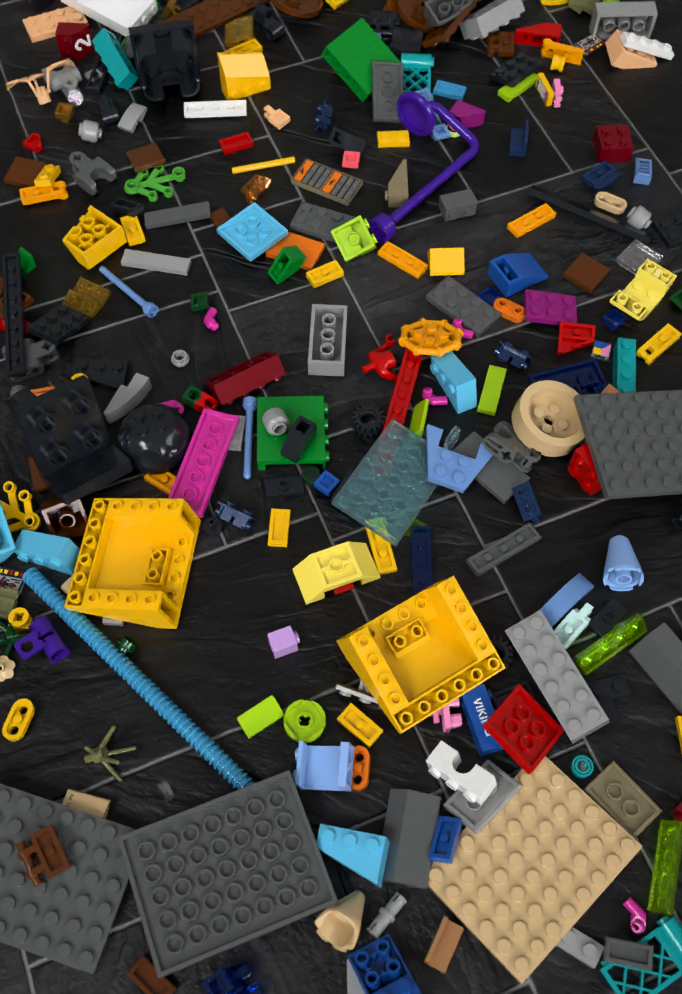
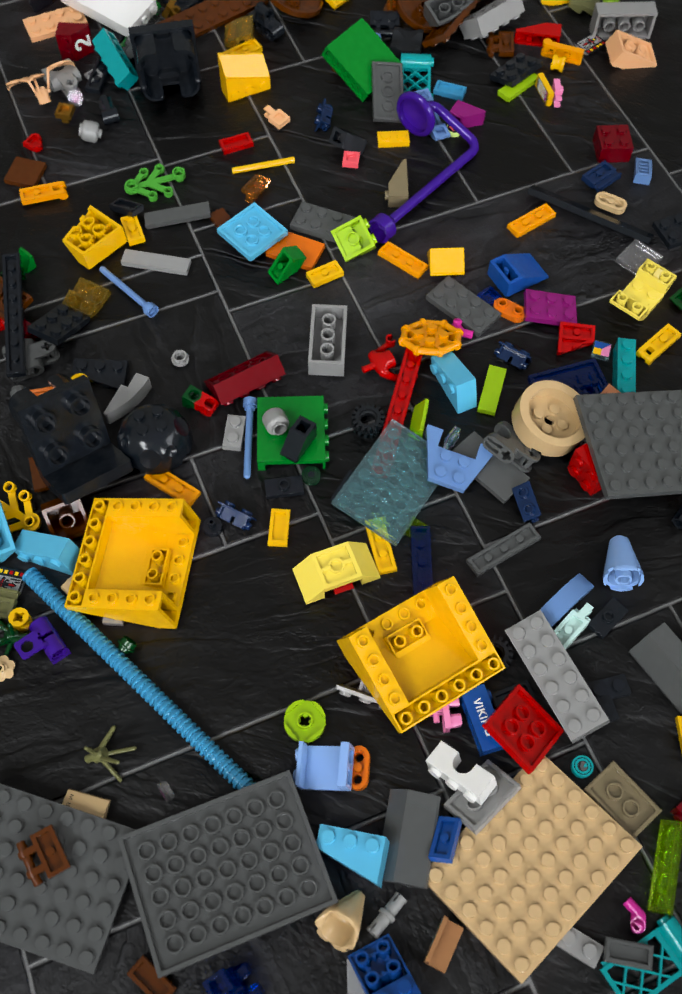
yellow plate [2,698,35,742] -> none
yellow plate [34,164,61,187] -> none
dark grey piece [69,151,117,196] -> none
light grey slope [118,103,148,133] -> none
reddish brown tile [126,143,166,173] -> none
dark pink arm [158,400,184,414] -> none
dark pink plate [168,408,240,518] -> none
white plate [184,100,247,118] -> none
dark green plate [191,291,210,312] -> none
dark pink arm [204,307,219,331] -> none
lime slope [237,695,285,739] -> none
lavender brick [267,626,300,659] -> none
tile [291,158,363,206] -> none
blue plate [314,470,340,497] -> none
yellow plate [337,703,383,748] -> none
dark pink arm [422,387,447,406] -> none
dark grey brick [438,189,477,221] -> none
dark blue panel [509,119,529,157] -> none
reddish brown tile [563,252,611,293] -> none
clear neon green plate [574,613,648,676] -> none
clear blue tile [601,308,627,331] -> none
white plate [620,31,675,60] -> none
light grey head [626,205,652,229] -> none

